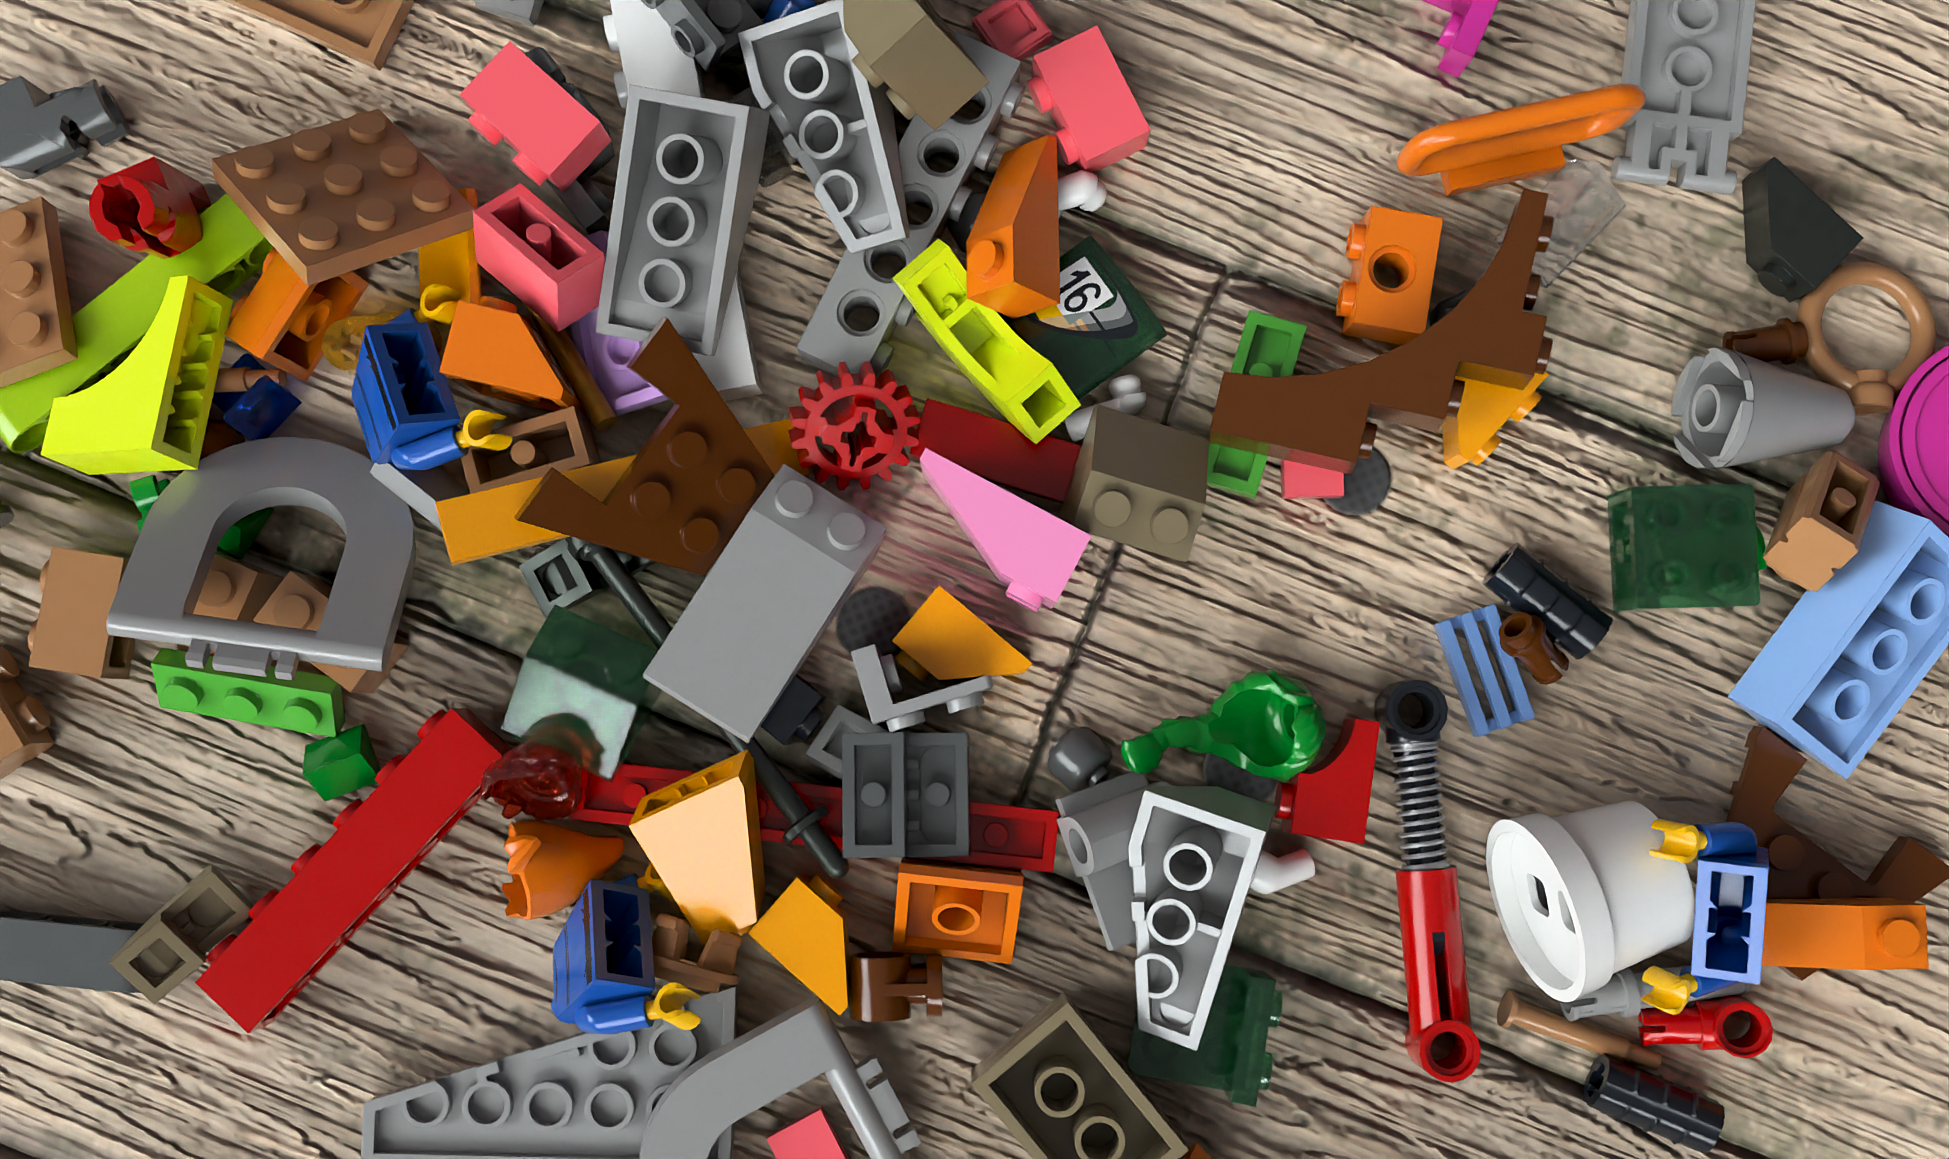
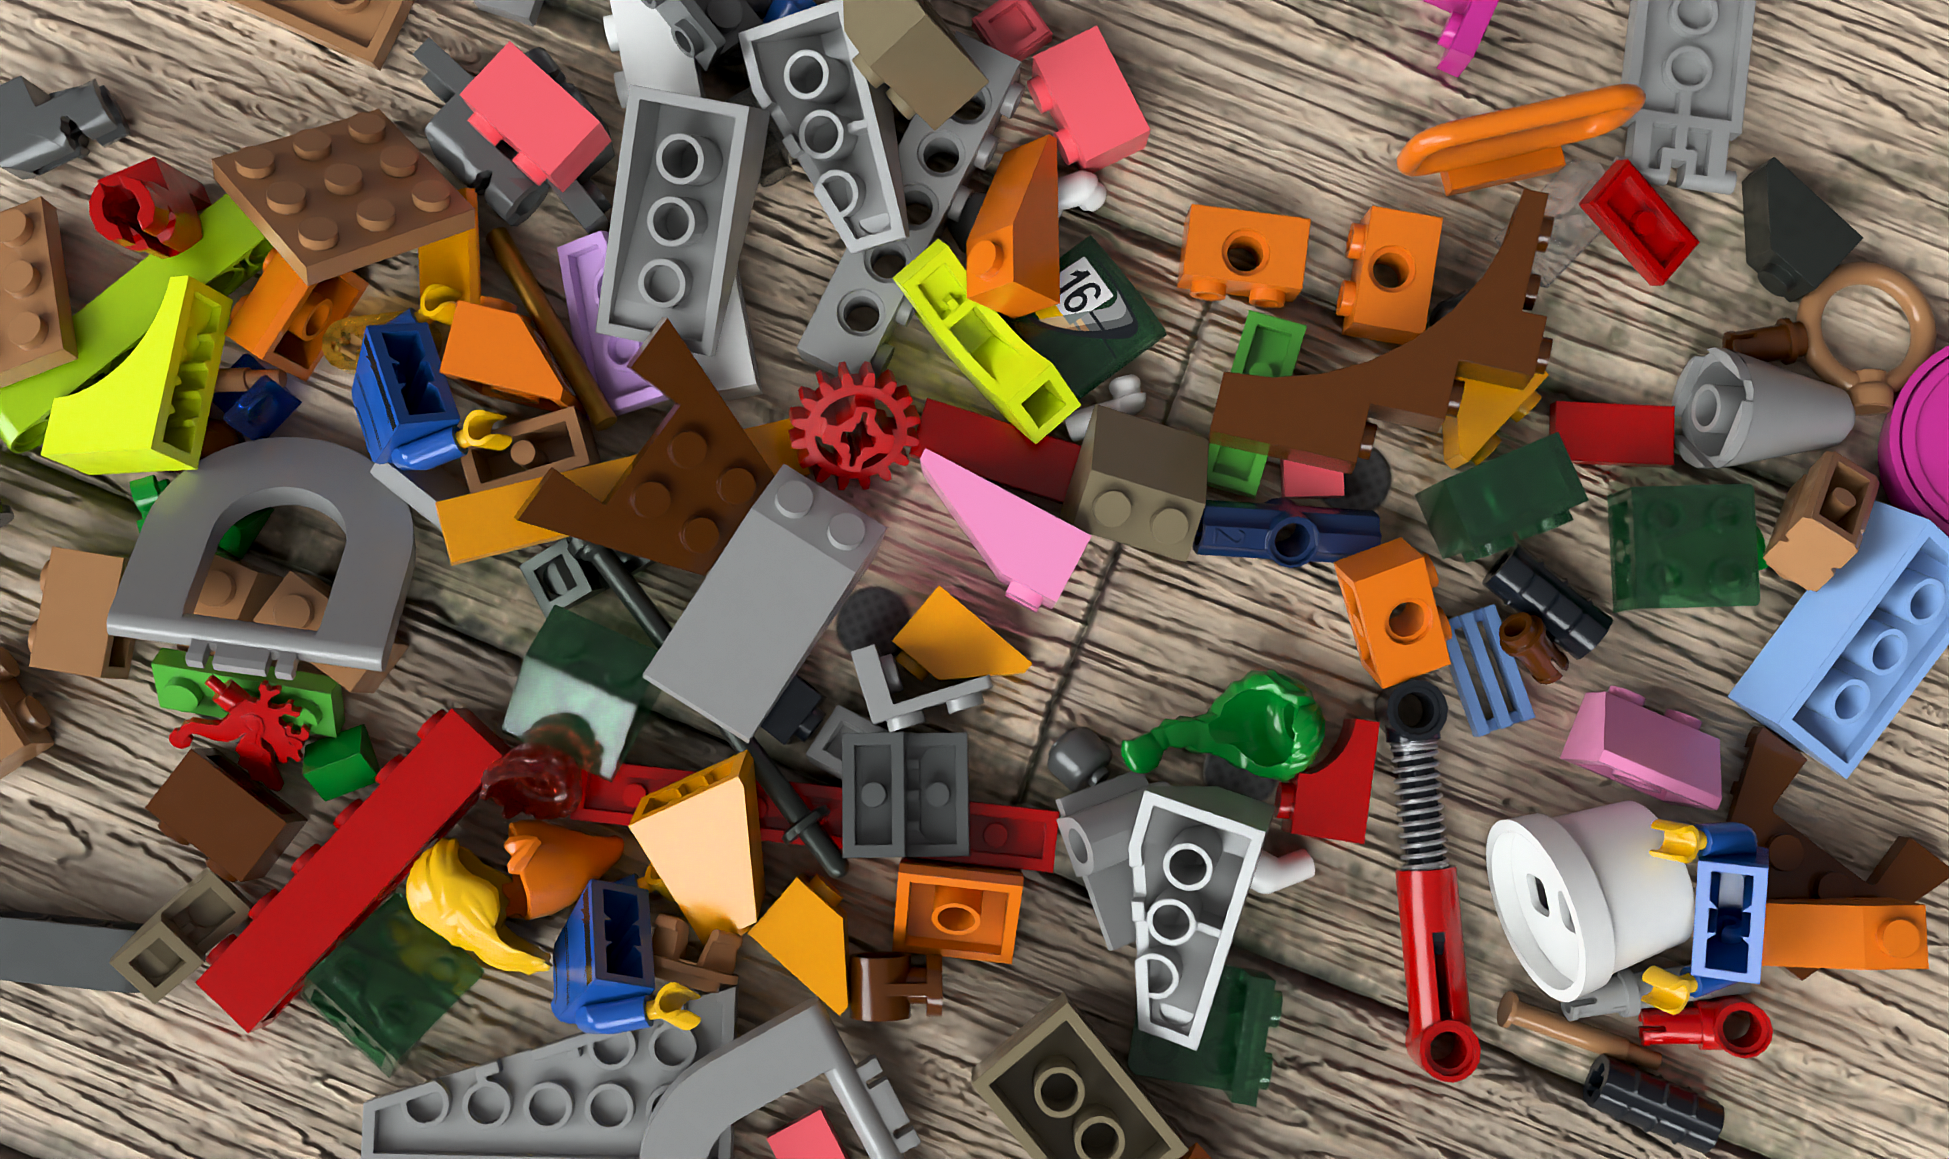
coral brick [473,183,605,332] -> none
none -> reddish brown brick [145,748,308,882]
none -> red piece [169,674,311,792]
none -> clear green bracket [301,893,484,1078]
none -> yellow hair [406,838,553,975]
none -> dark grey plate [413,37,549,227]
none -> orange brick [1176,204,1311,308]
none -> dark blue piece [1192,497,1382,568]
none -> orange brick [1333,537,1452,689]
none -> clear green brick [1415,432,1589,564]
none -> red tile [1548,401,1675,468]
none -> bright pink slope [1560,686,1722,810]
none -> red plate [1578,159,1700,286]

